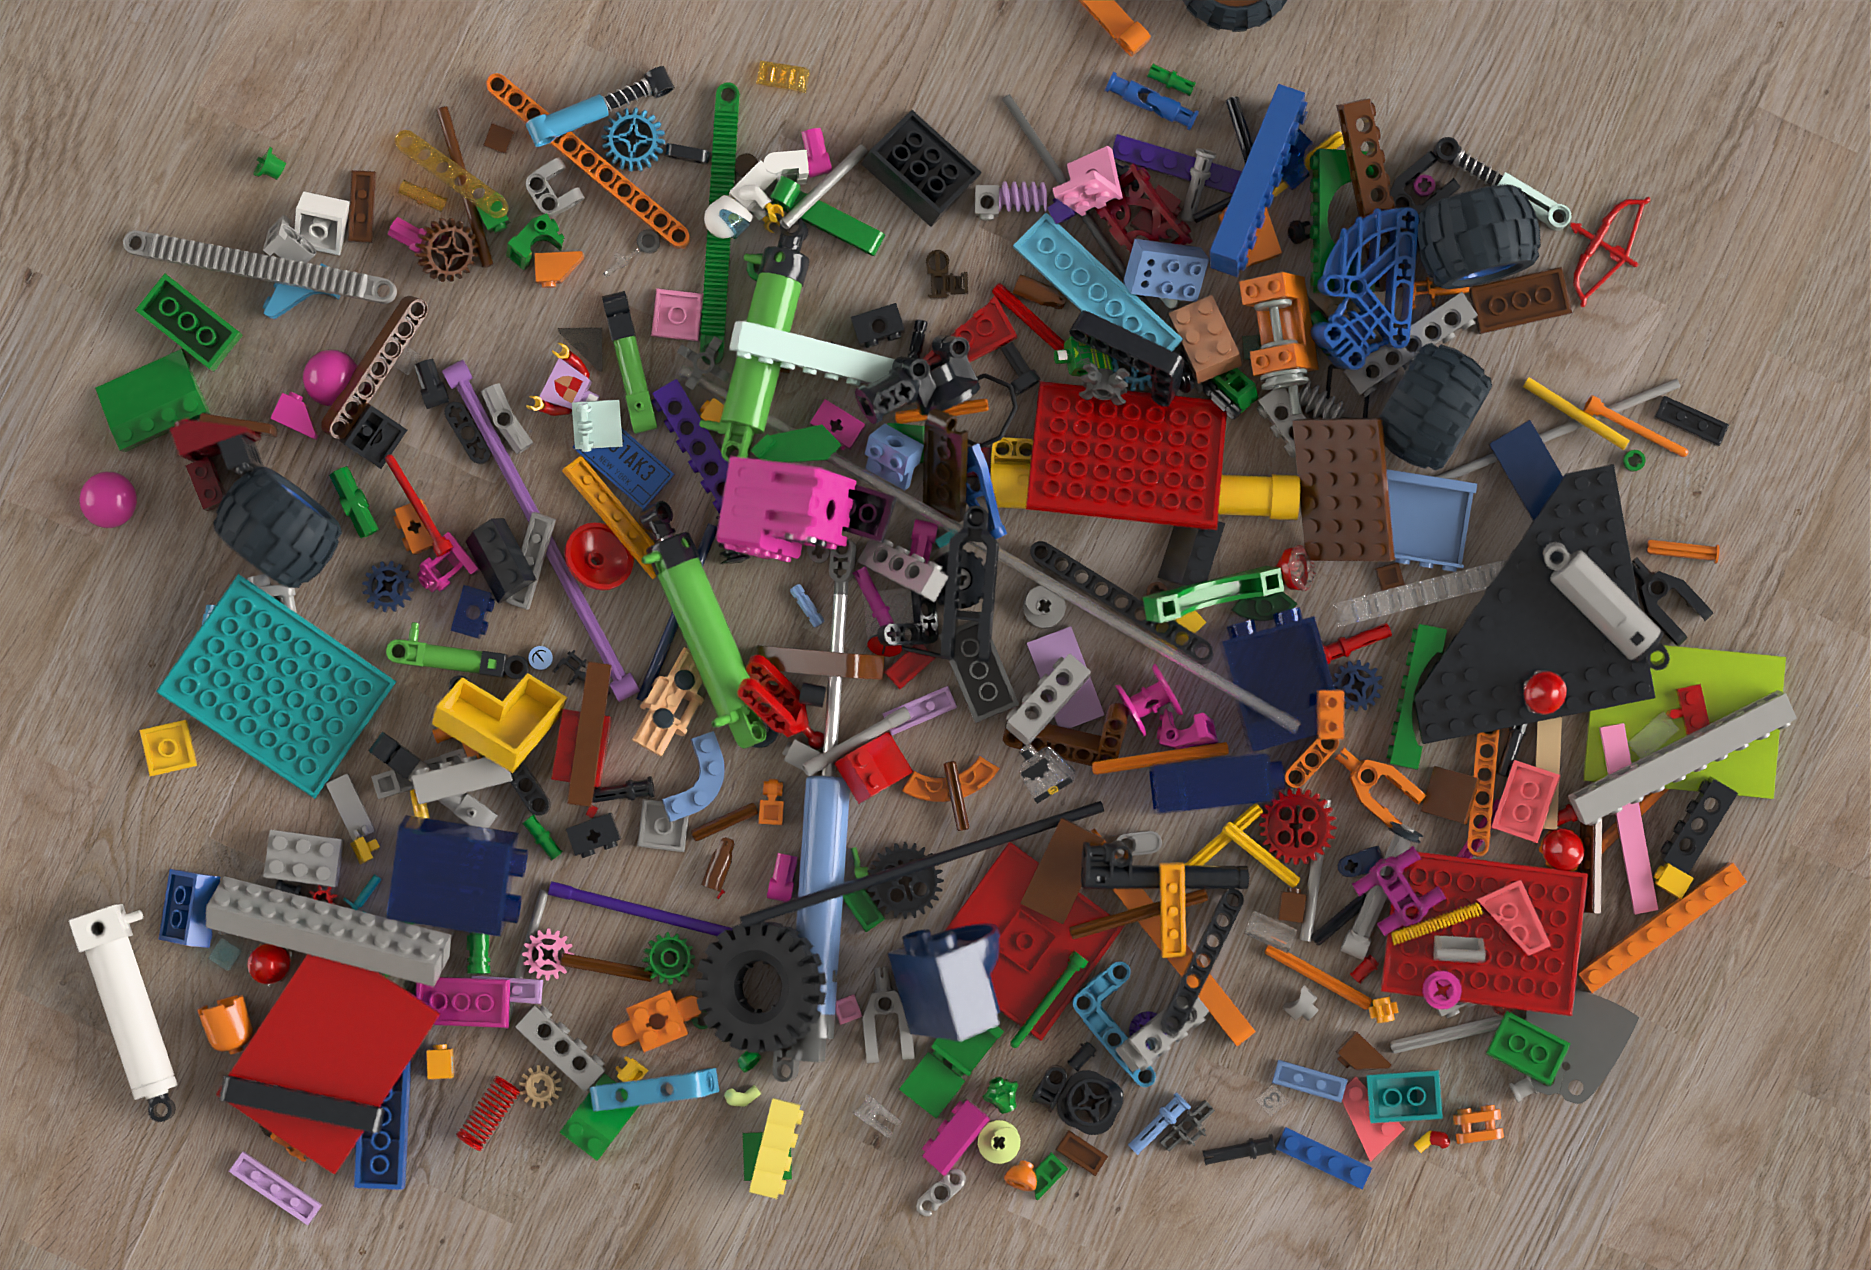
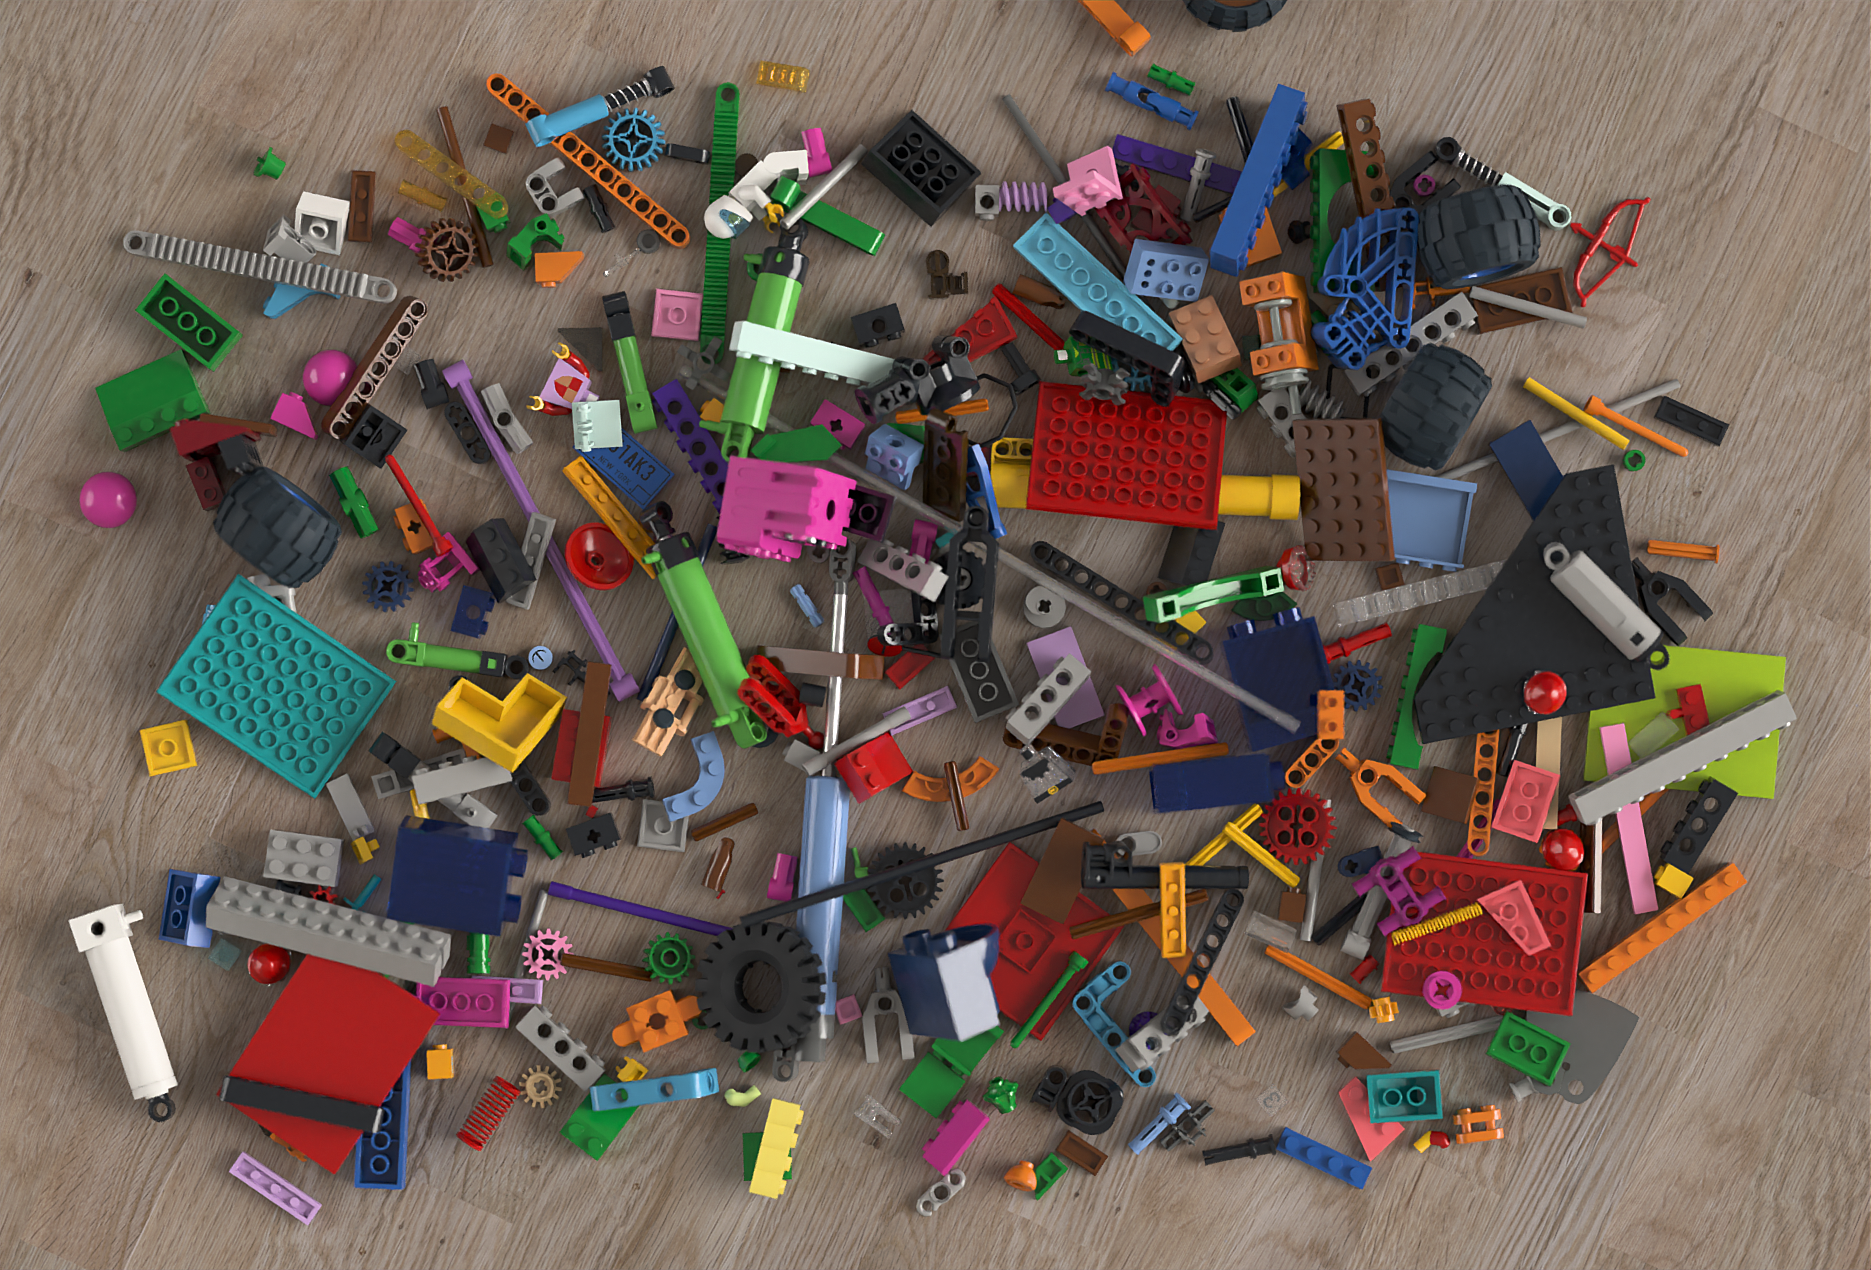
orange cylinder [197,995,253,1055] -> none
orange plate [758,779,784,825] -> none
black axle [908,319,928,359] -> none
yellowish green piece [977,1120,1020,1164] -> none
black pin [1067,1041,1097,1072] -> none
medium blue tile [1272,1060,1348,1103] -> none
light grey tile [1433,936,1485,963] -> none
none -> black pin [582,184,615,233]
none -> light grey piece [1469,286,1587,329]

